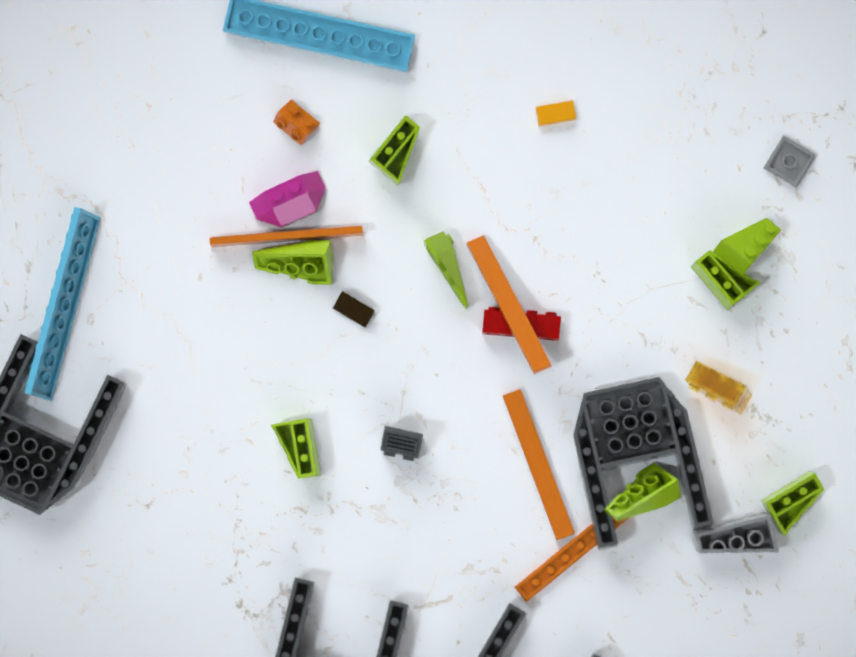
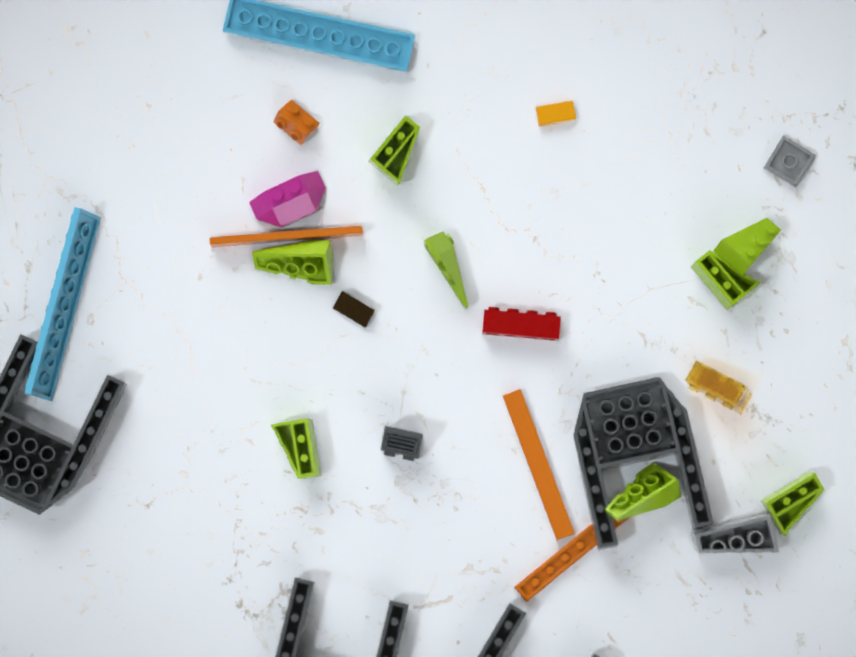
orange tile [466,235,552,375] -> none

